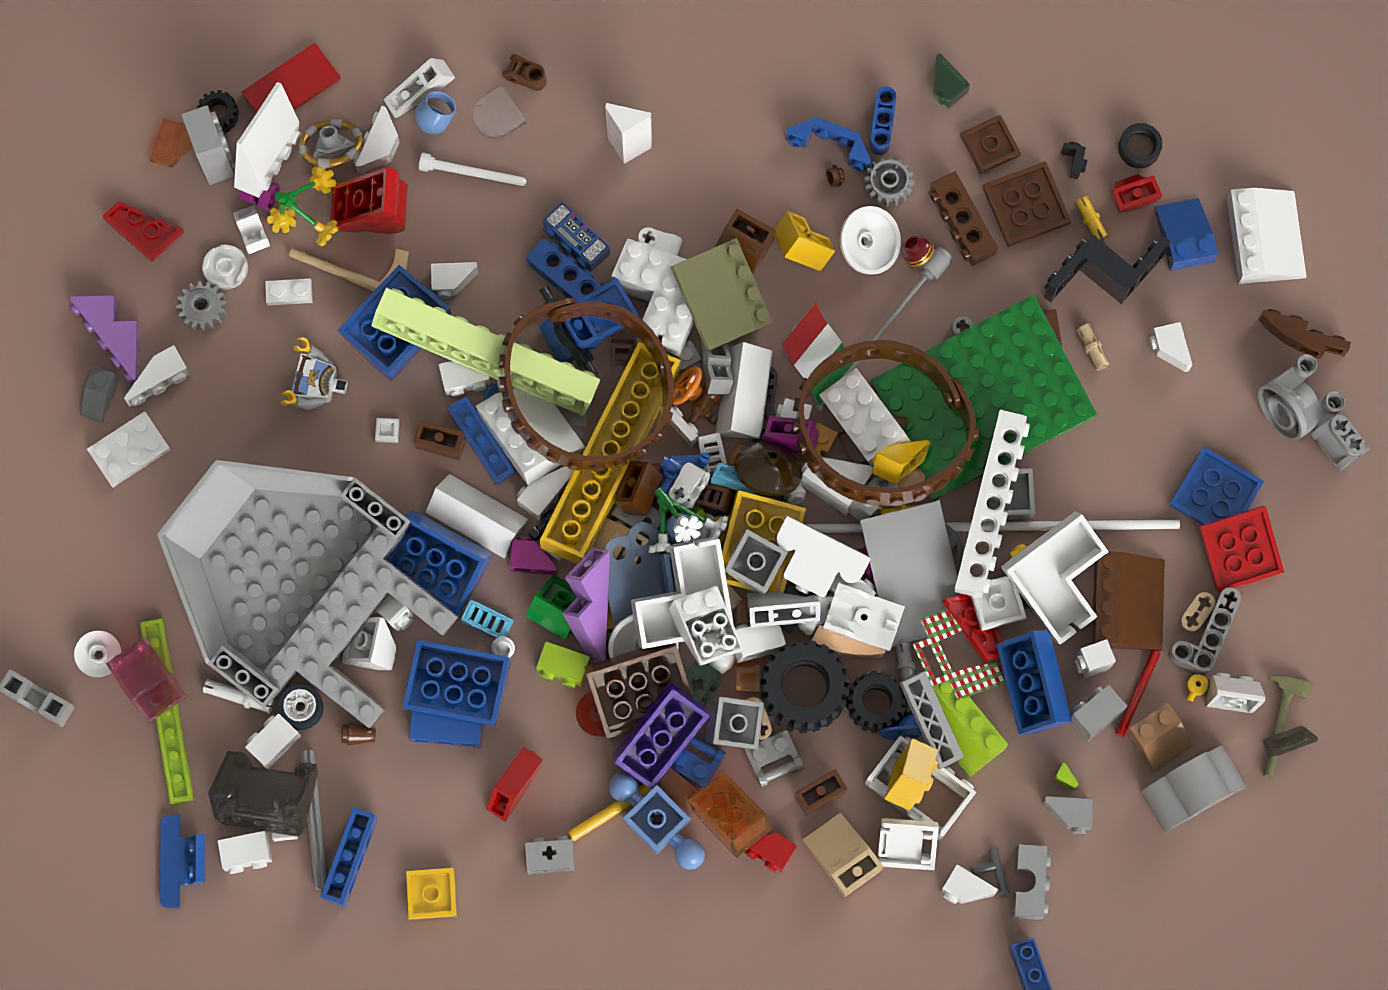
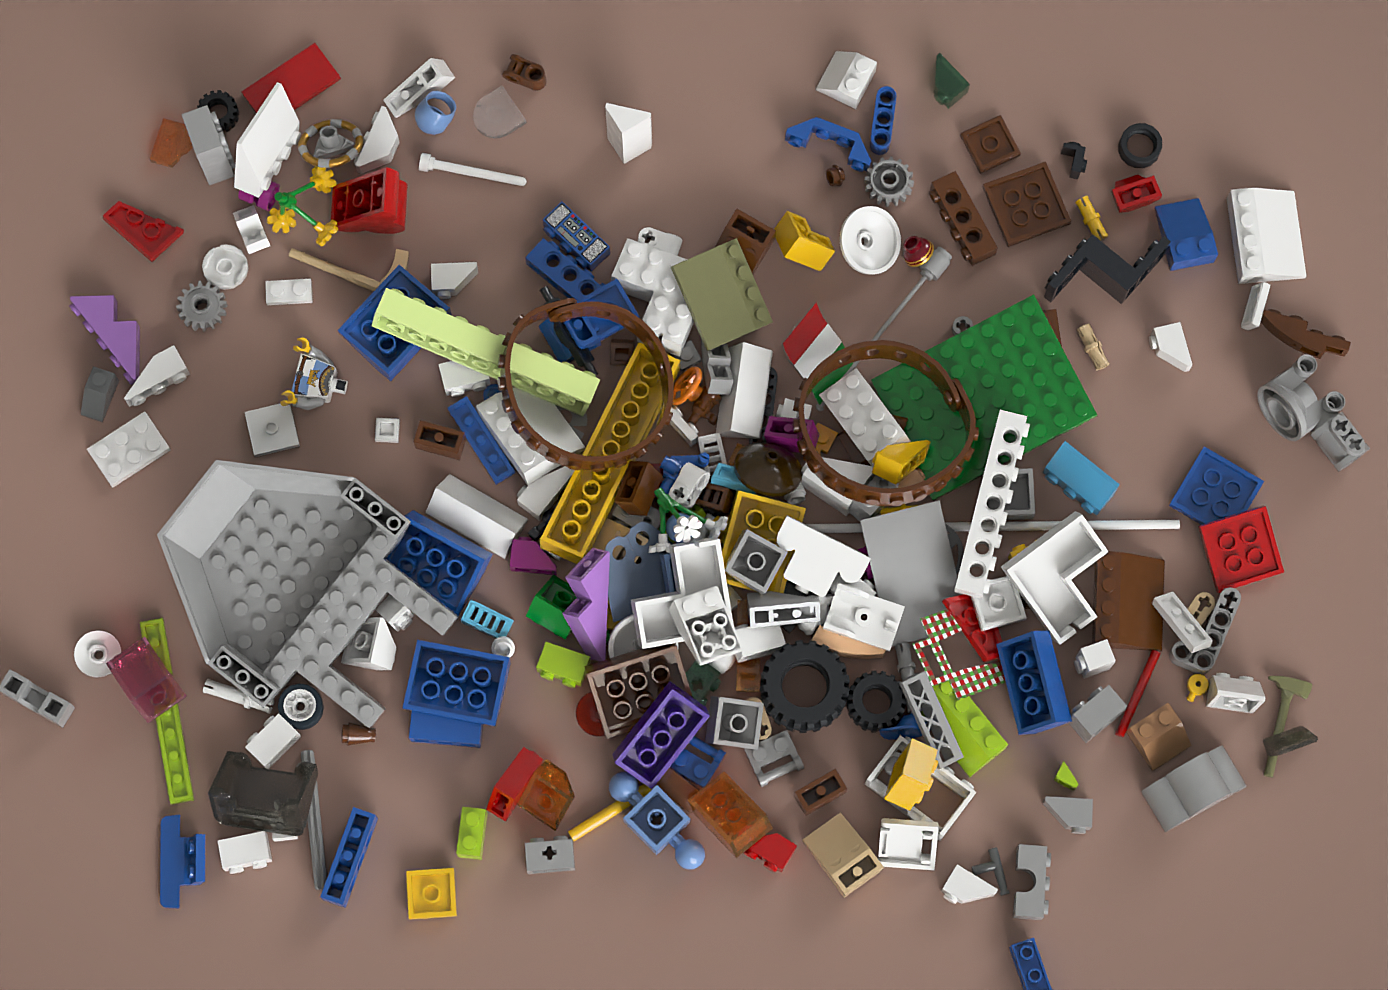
none -> white plate [245,404,300,457]
none -> lime brick [456,807,488,860]
none -> clear orange slope [517,759,575,831]
none -> white slope [816,51,877,109]
none -> dark azure slope [1043,441,1120,516]
none -> white plate [1152,592,1213,653]
none -> white tile [1241,282,1270,330]

